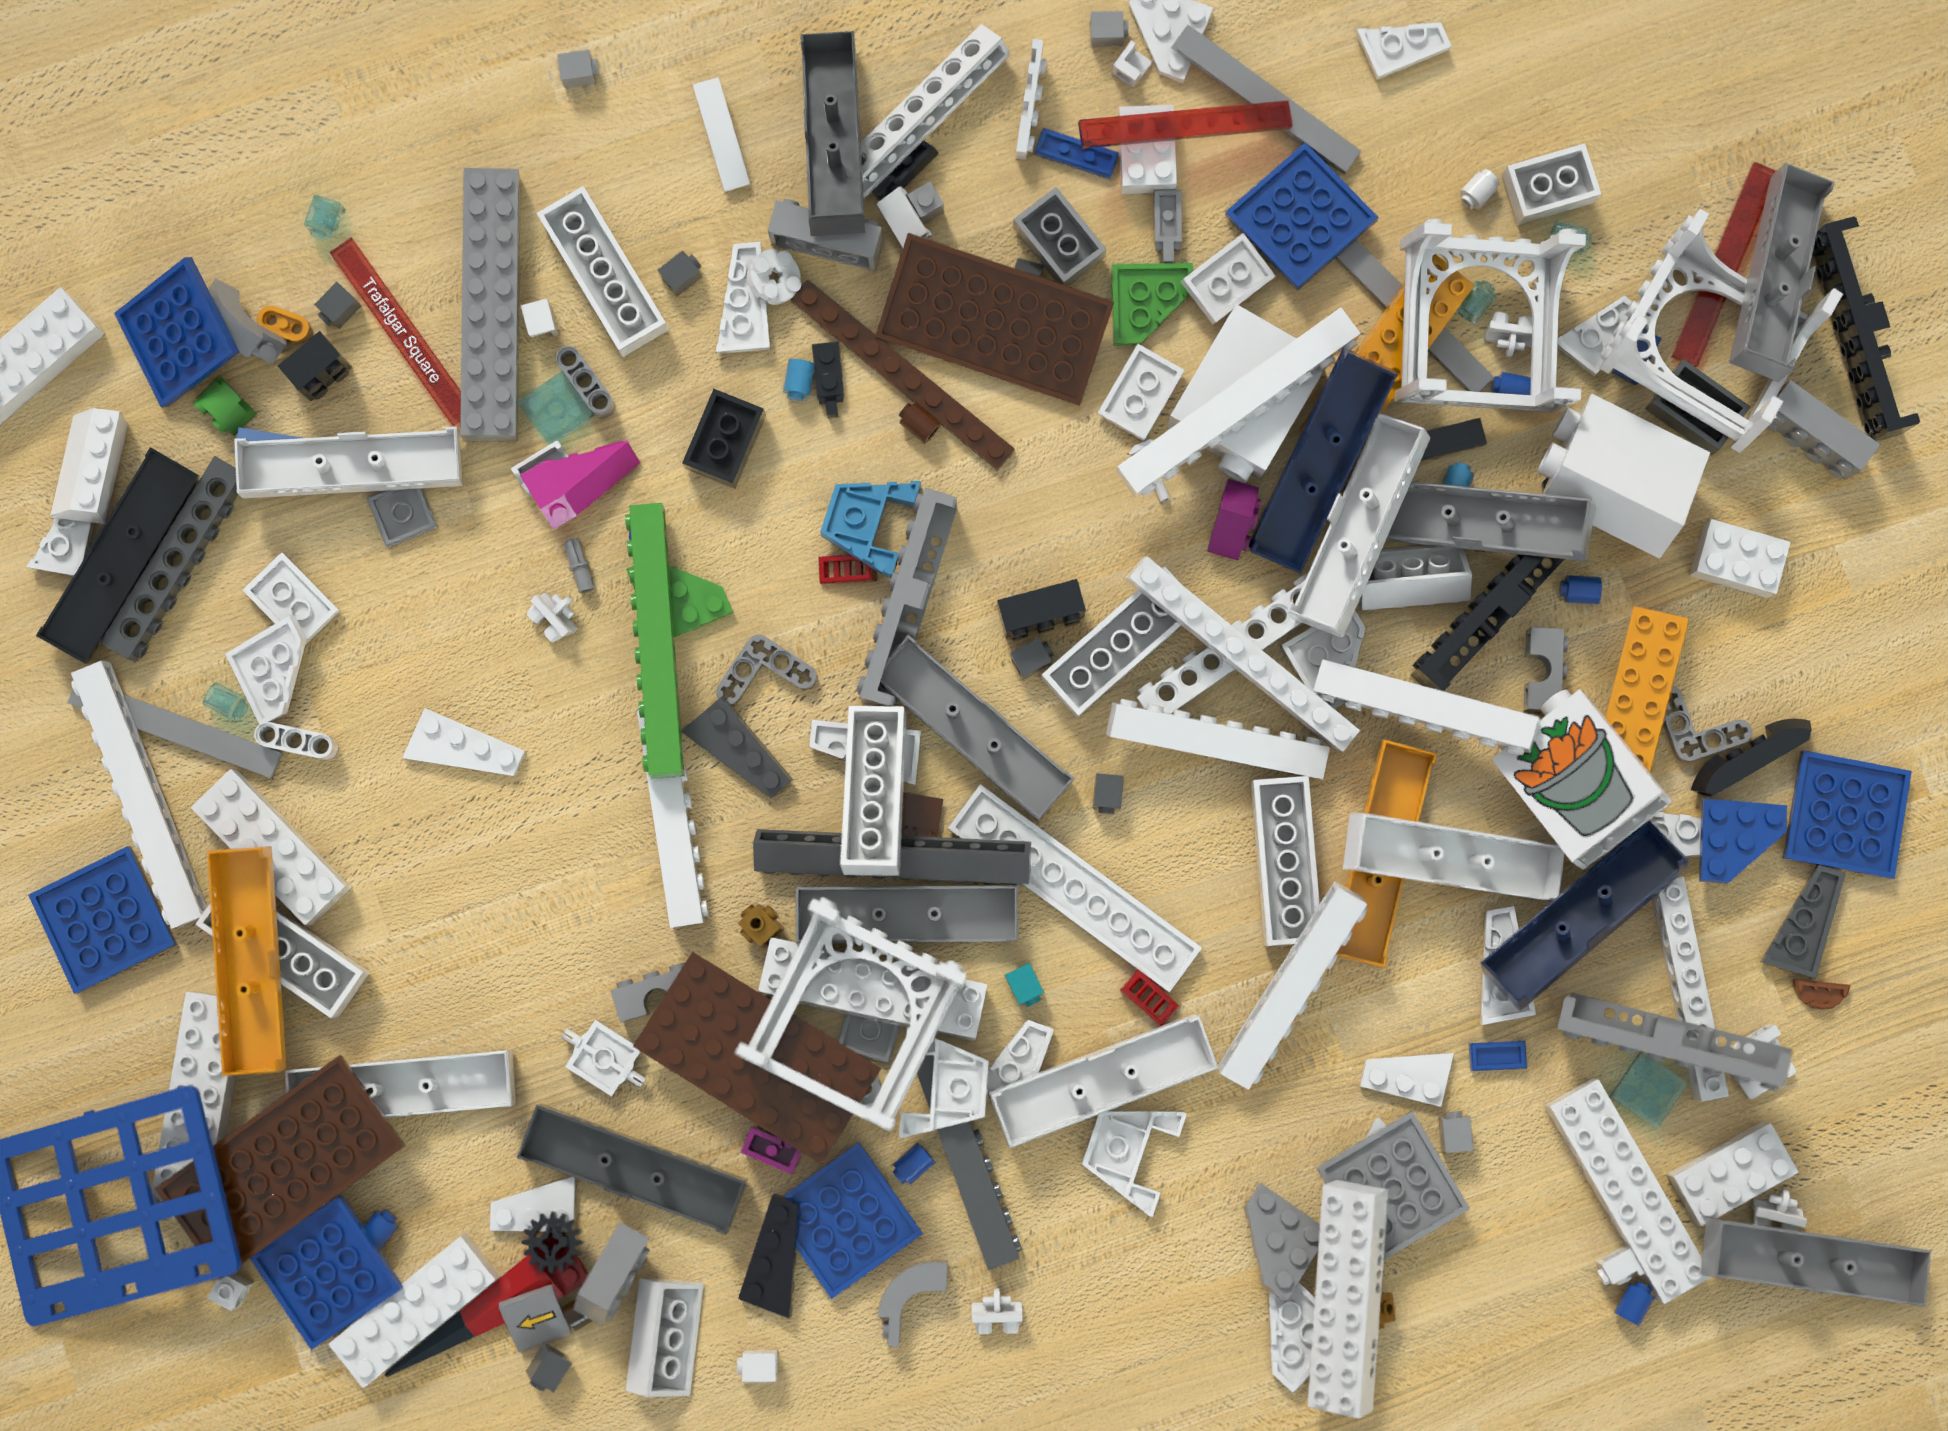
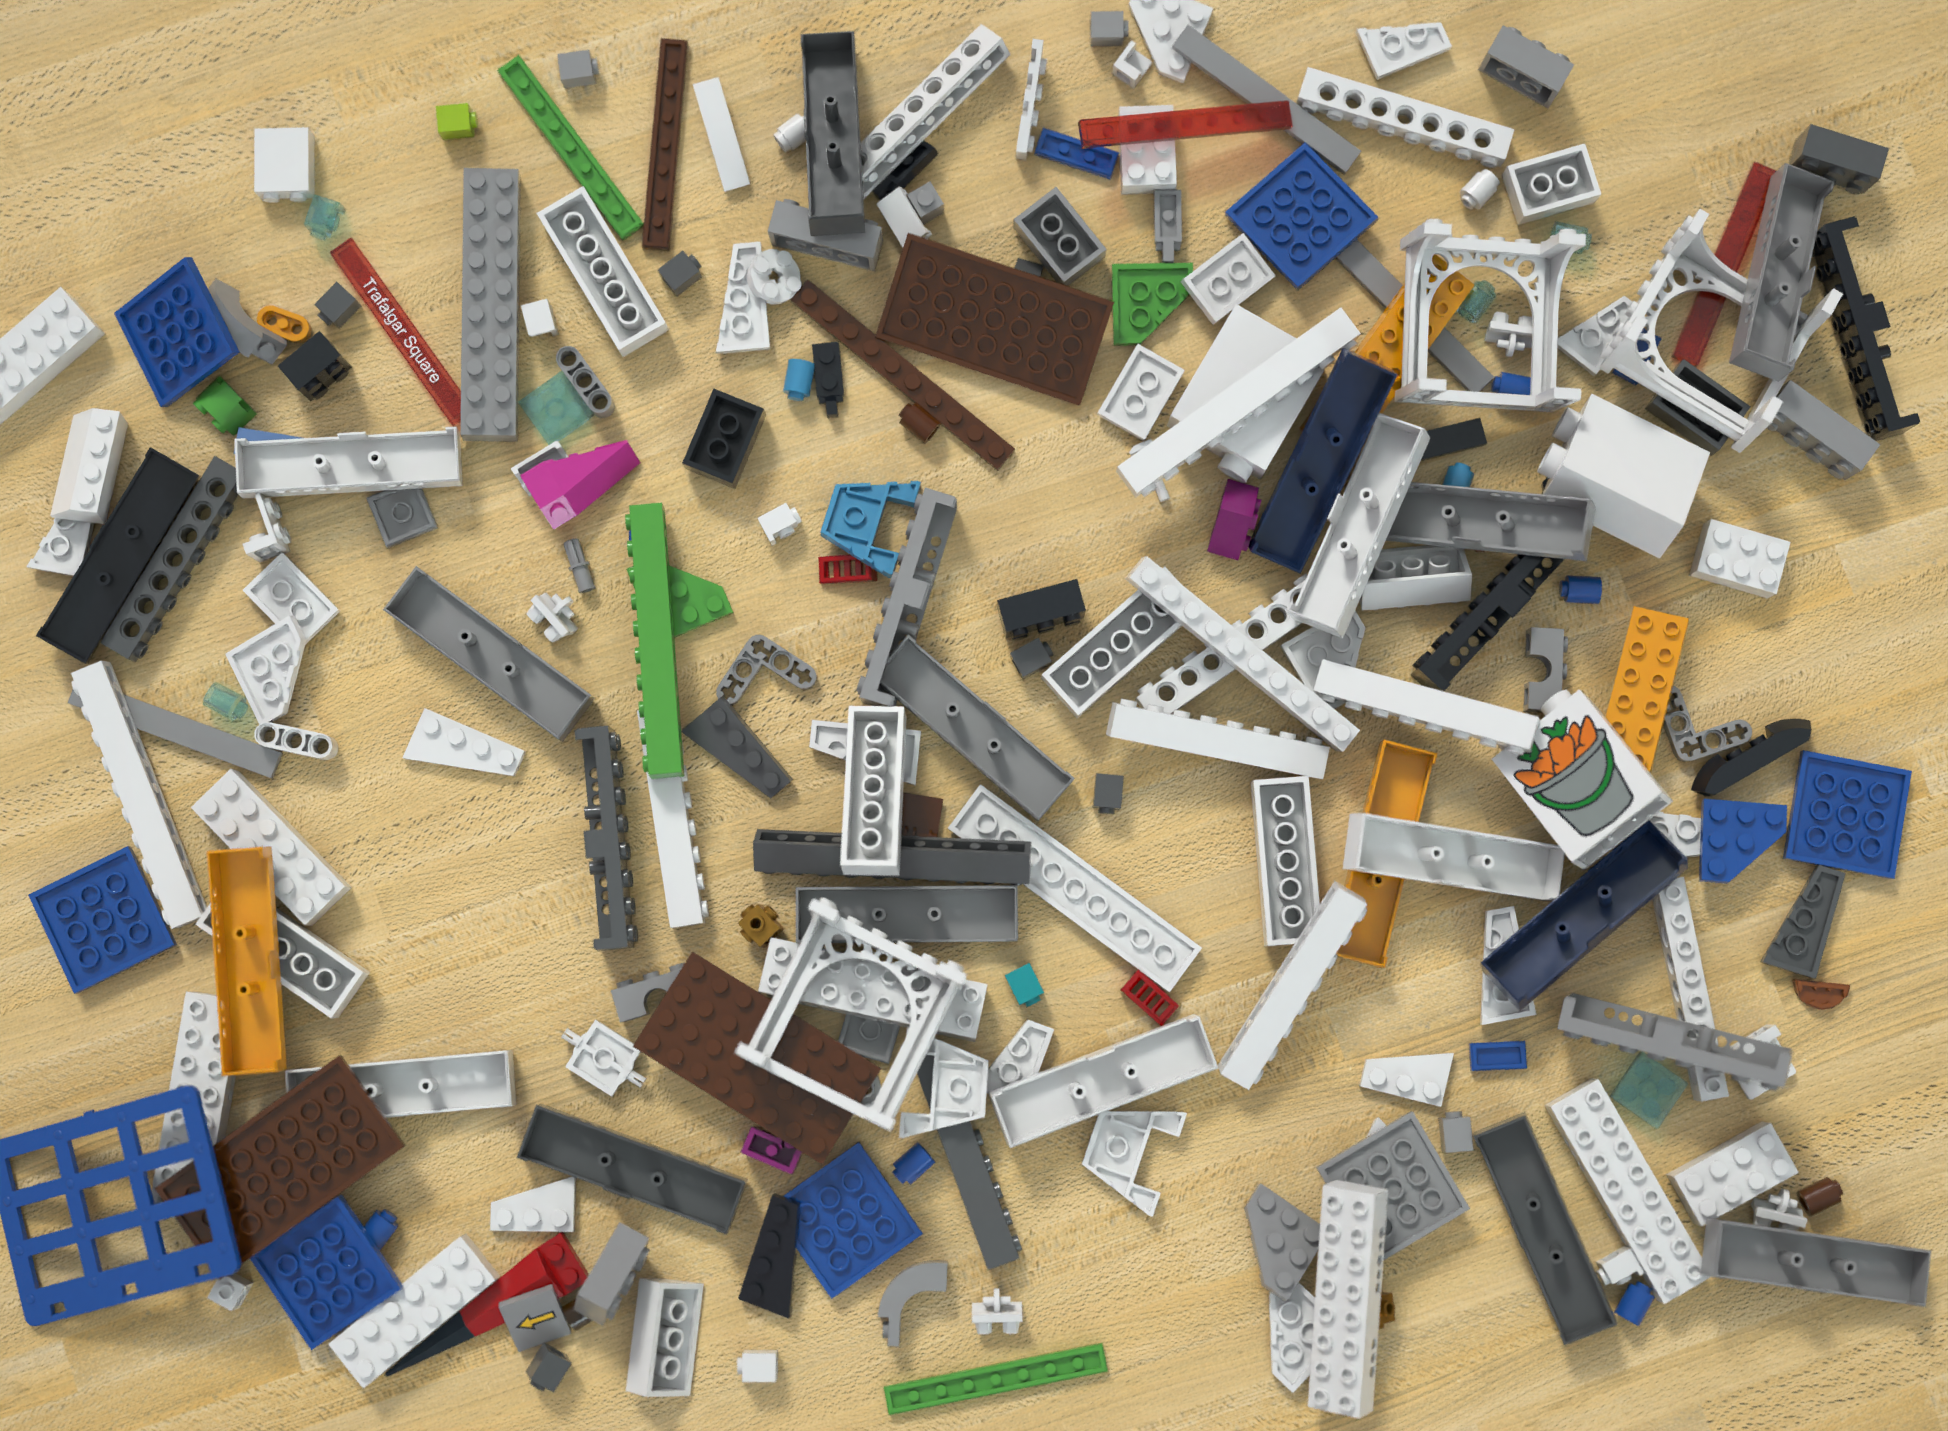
black gear [521,1211,584,1273] -> none
none -> white bracket [243,493,291,562]
none -> white brick [254,127,315,203]
none -> light grey piece [383,566,595,742]
none -> lime brick [436,103,478,140]
none -> bright green tile [497,55,644,241]
none -> dark grey piece [575,726,638,951]
none -> reddish brown tile [642,38,688,251]
none -> white brick [758,503,802,546]
none -> white brick [773,113,806,152]
none -> bright green tile [884,1343,1108,1415]
none -> white brick [1296,67,1514,168]
none -> dark grey piece [1473,1112,1617,1345]
none -> light grey brick [1478,25,1574,108]
none -> dark grey brick [1788,124,1889,194]
none -> reddish brown brick [1797,1177,1843,1217]

